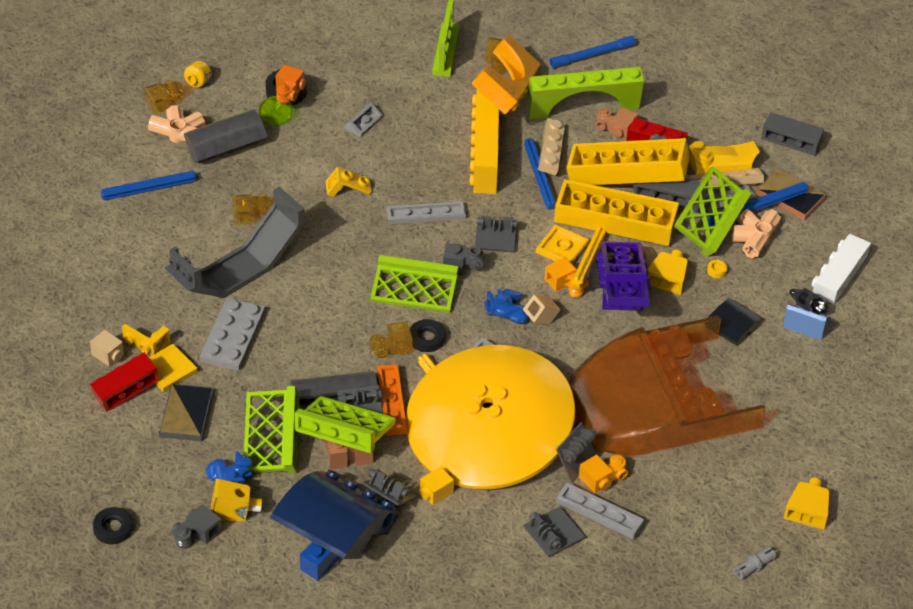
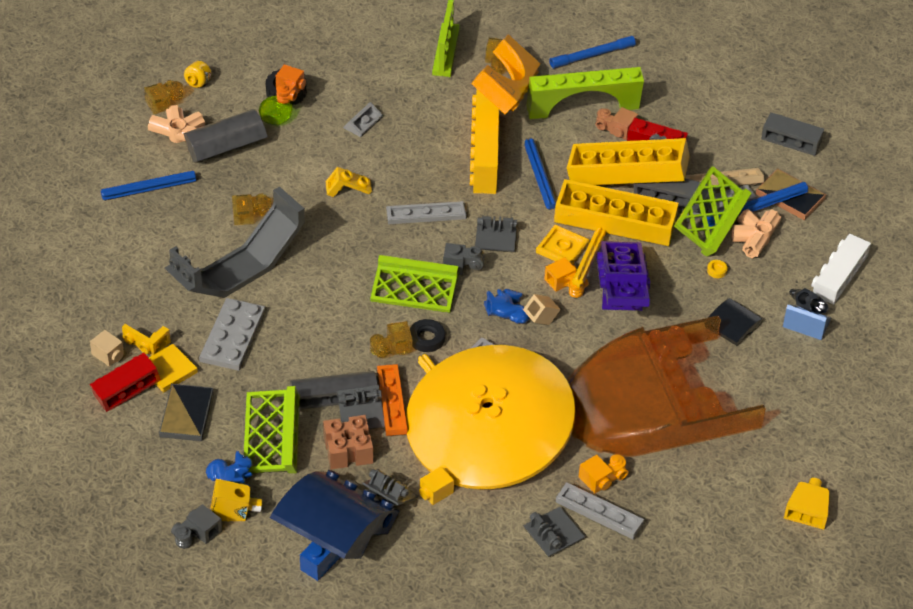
black tyre [93,507,133,545] -> none
lime fence [295,396,396,454] -> none
tan plate [538,118,565,176] -> none
dark grey hinge [556,422,596,483] -> none
yellow torso [648,250,688,295] -> none
yellow slope [688,141,760,175] -> none
light grey pin [733,546,776,580] -> none

